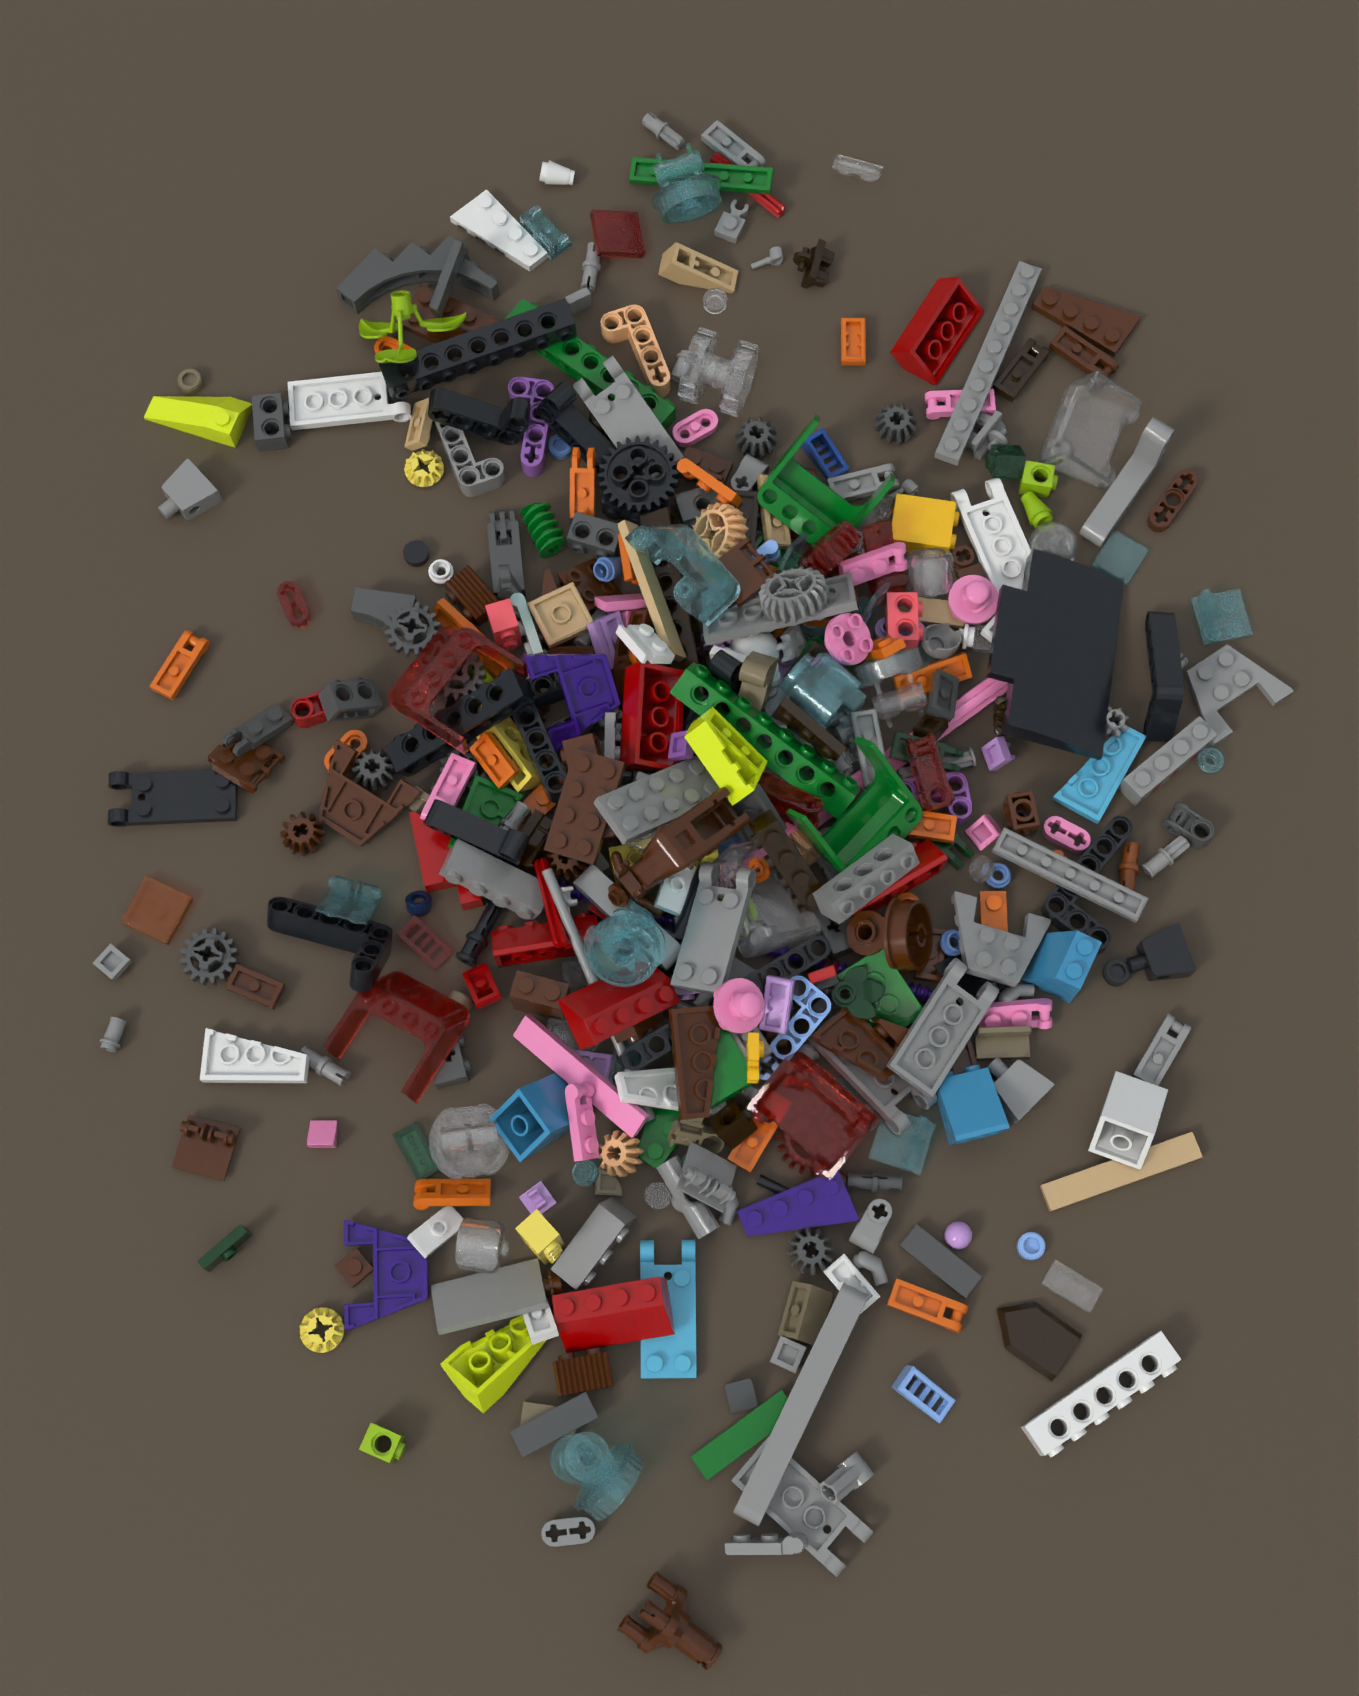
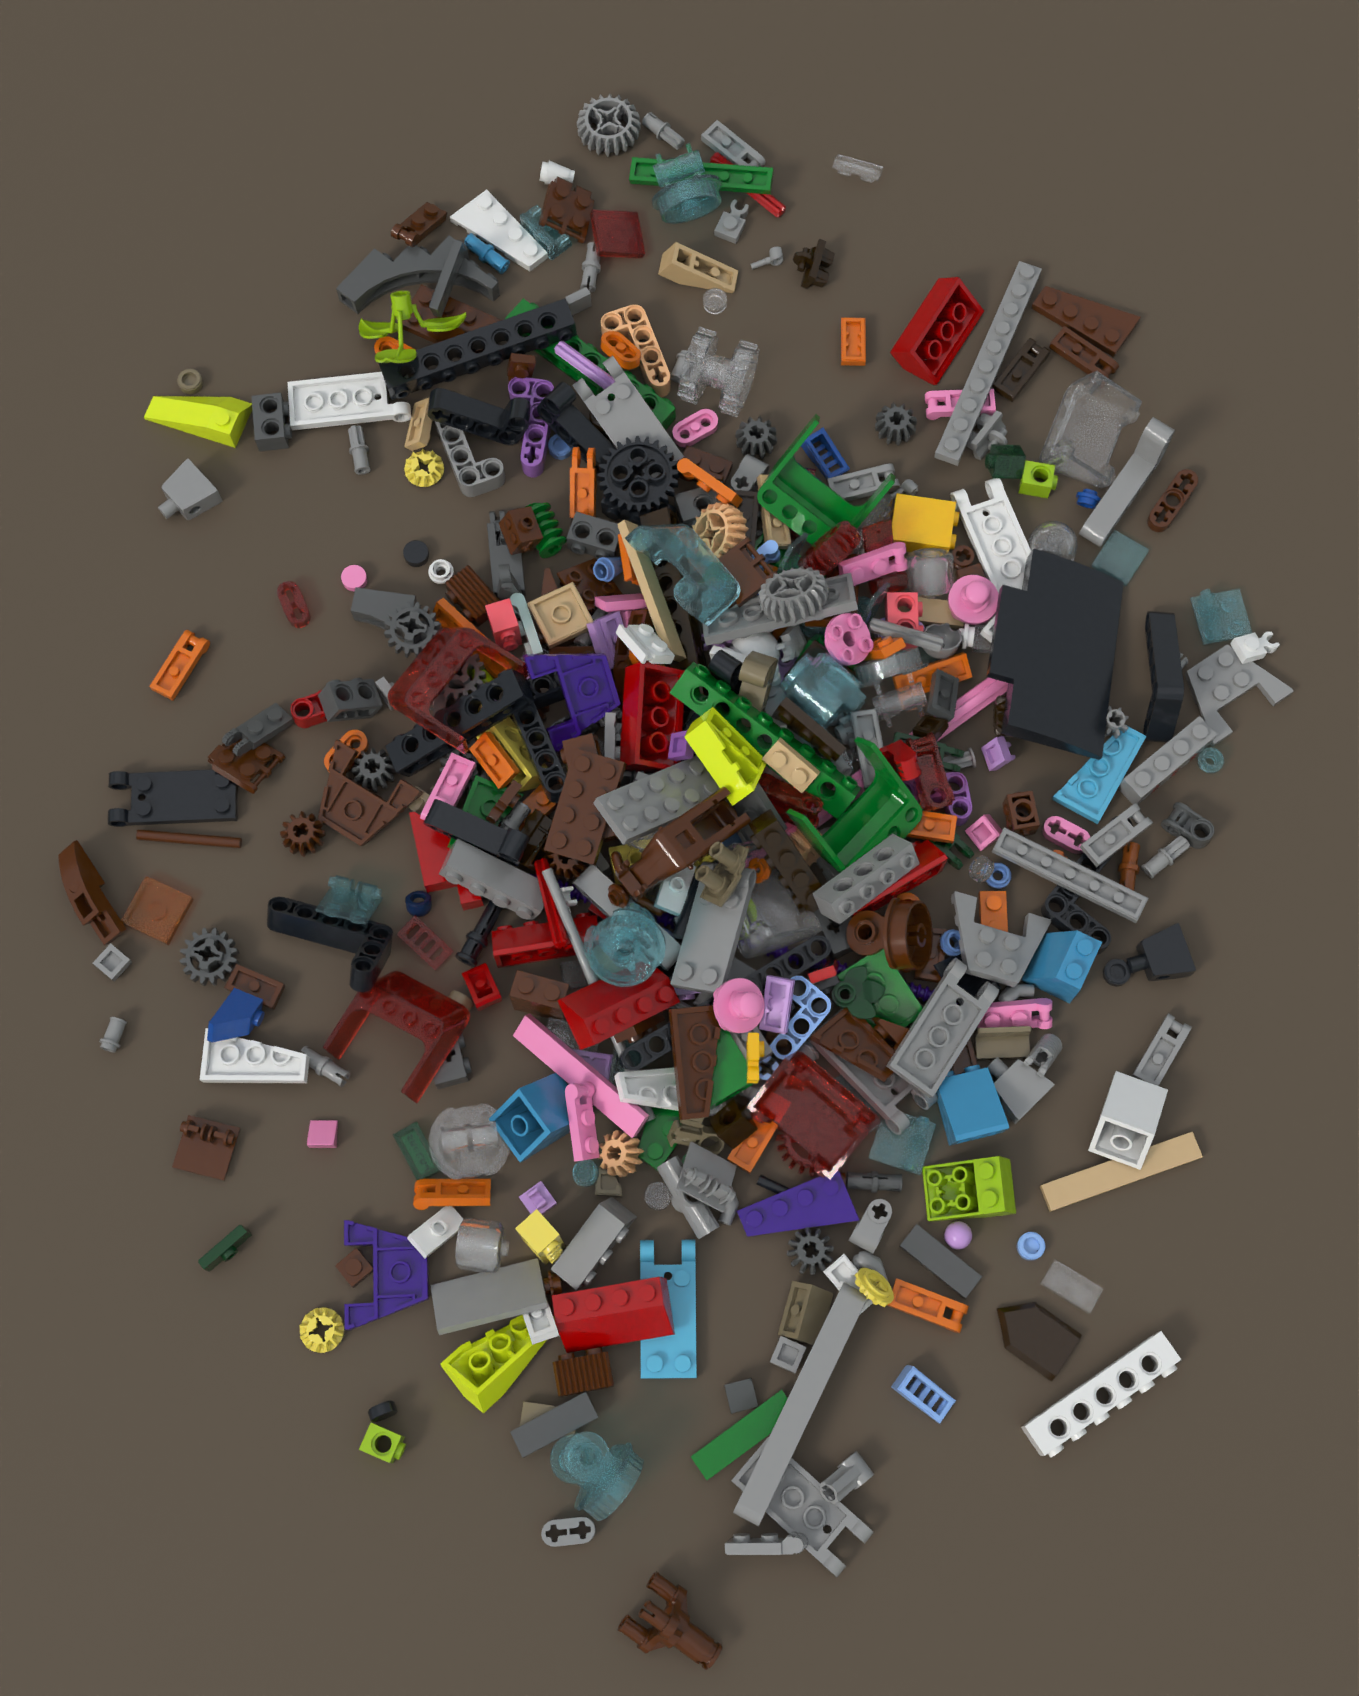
lime cone [1021,491,1053,529] -> none
none -> reddish brown slope [58,840,127,945]
none -> reddish brown bar [136,829,242,848]
none -> blue slope [207,988,265,1042]
none -> bright pink tile [341,565,367,592]
none -> light grey axle [348,425,371,475]
none -> black tile [368,1401,398,1423]
none -> light grey plate [375,676,400,711]
none -> reddish brown plate [391,202,447,247]
none -> dark azure pin [464,233,510,274]
none -> reddish brown plate [485,780,522,825]
none -> reddish brown head [498,506,543,555]
none -> reddish brown plate [507,353,536,384]
none -> reddish brown plate [539,176,595,244]
none -> lavender axle [554,341,615,390]
none -> light grey gear [577,93,641,157]
none -> orange plate [600,331,641,370]
none -> dark tan connector [695,842,749,907]
none -> tan plate [762,737,820,793]
none -> light yellow gear [855,1268,894,1307]
none -> light grey axle [868,618,944,652]
none -> red leg [879,740,921,781]
none -> lime slope [922,1156,1016,1222]
none -> light grey hinge [1024,1034,1063,1077]
none -> blue plate [1076,489,1101,509]
none -> light grey plate [1080,803,1153,867]
none -> white plate [1230,632,1280,664]

